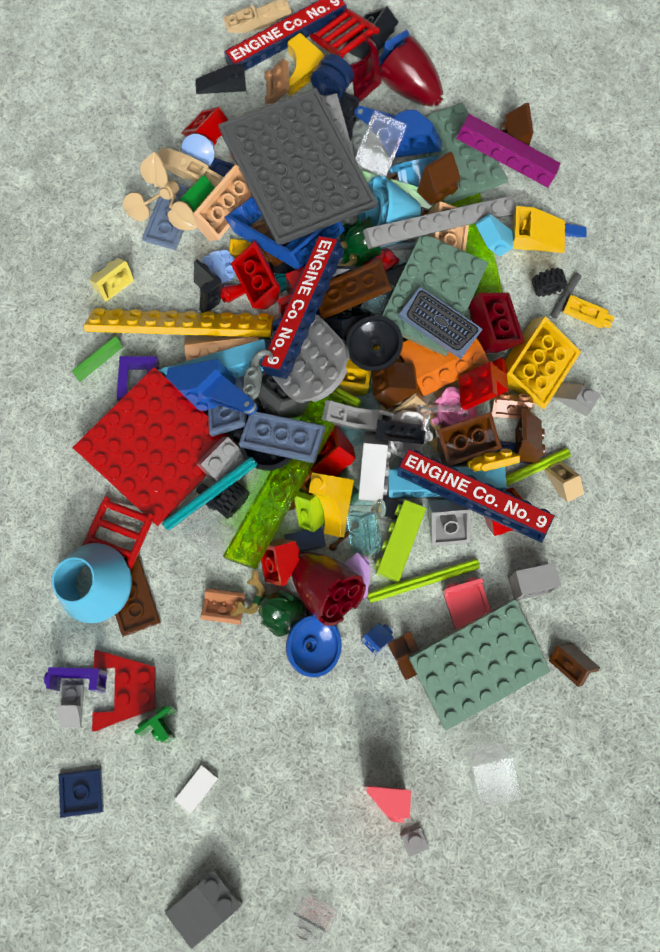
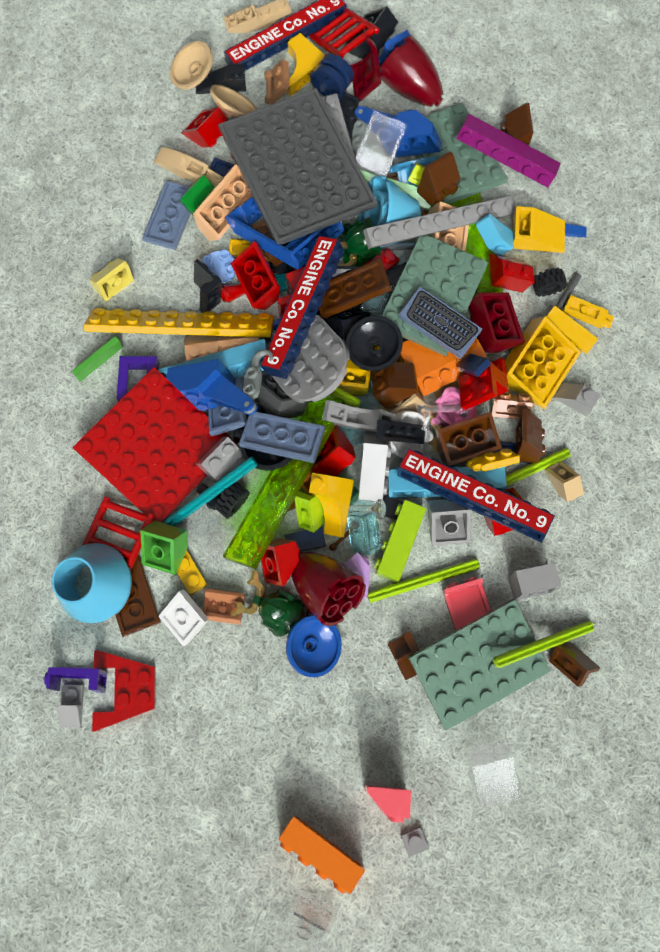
dark blue tile [58,769,104,818] -> none
tan plant [122,151,197,230] -> none
green bracket [134,705,177,743] -> none
dark grey slope [165,868,243,950] -> none
white tile [175,765,218,814] -> none
light blue dish [181,134,214,166] -> none
blue slope [362,623,394,656] -> none
none -> bright green slope [140,521,188,575]
none -> white plate [159,589,209,646]
none -> tan dish [170,41,213,90]
none -> yellow hinge [177,550,208,596]
none -> tan dish [210,85,258,118]
none -> orange brick [278,814,365,894]
none -> neon yellow plate [408,162,425,186]
none -> dark blue tile [457,353,491,377]
none -> red slope [489,253,535,293]
none -> lime axle [493,621,595,668]
none -> yellow tile [546,306,598,354]

